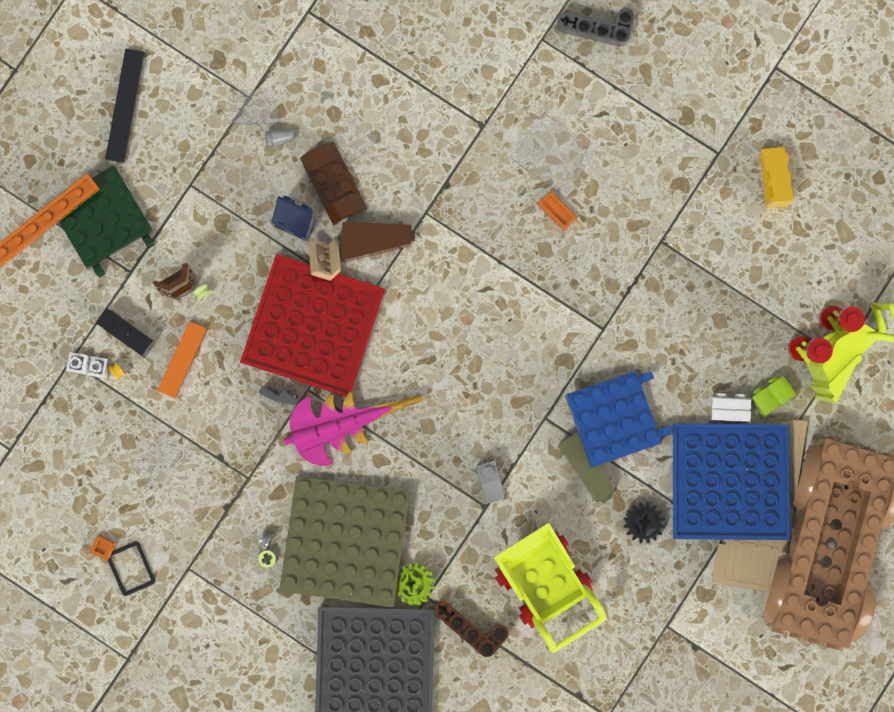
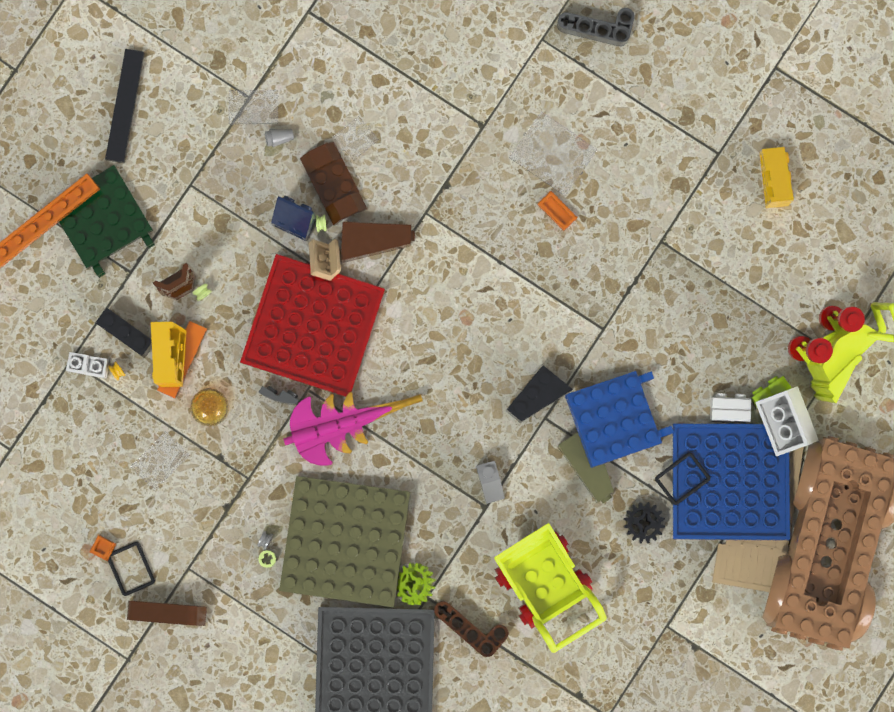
none -> reddish brown beam [127,600,207,626]
none -> yellow wedge [151,322,187,387]
none -> clear yellow cylinder [190,388,229,427]
none -> yellowish green bush [316,214,327,232]
none -> black wedge [506,365,573,423]
none -> black piece [655,452,711,505]
none -> white slope [755,386,819,456]

